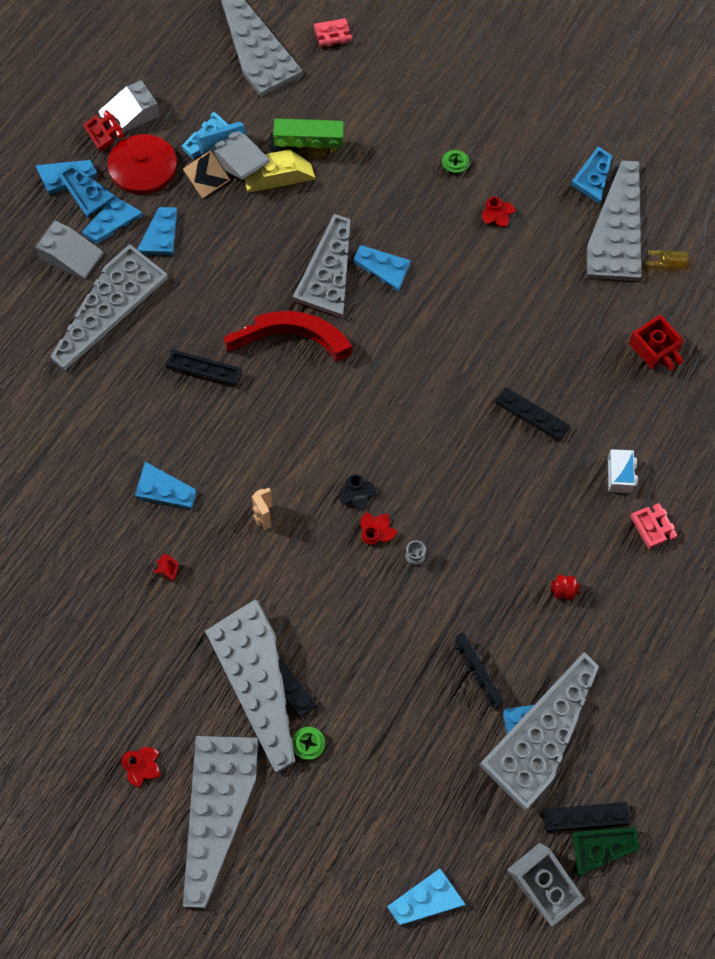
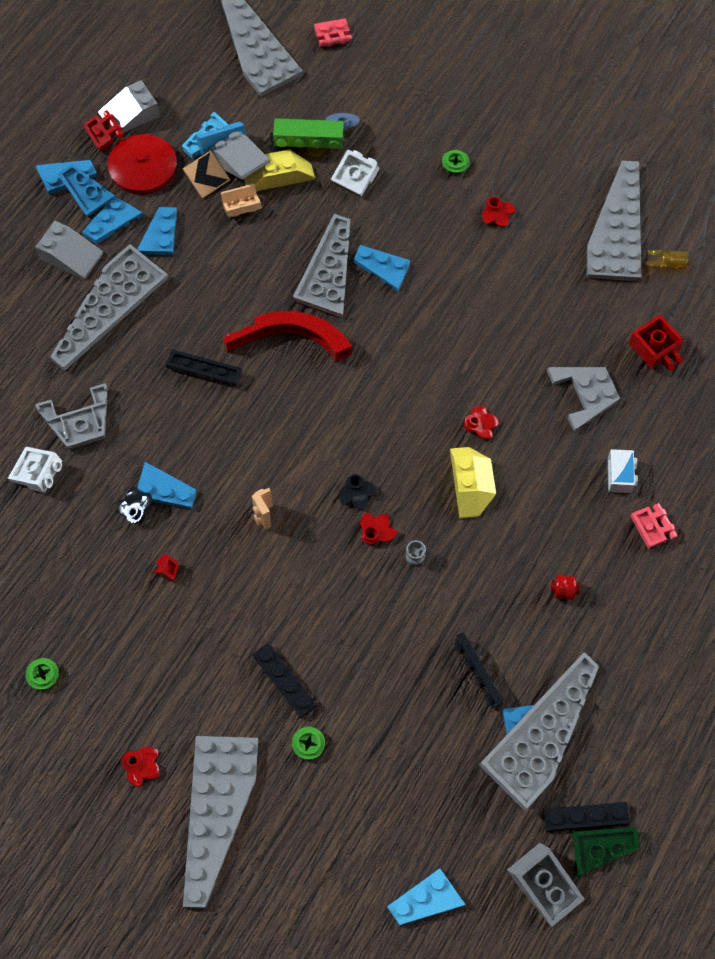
light grey wing [205,600,295,773] -> none
black plate [495,387,569,442] -> none
dark azure wing [570,147,612,204] -> none
none -> white plate [8,447,62,493]
none -> bright green gear [26,658,59,691]
none -> light grey wing [35,383,108,450]
none -> black plate [117,487,152,524]
none -> light nougat bracket [221,184,262,217]
none -> sand blue dish [326,113,360,131]
none -> white plate [331,150,380,197]
none -> light yellow wedge [450,447,496,519]
none -> red plate [464,406,500,439]
none -> light grey wing [547,367,620,432]

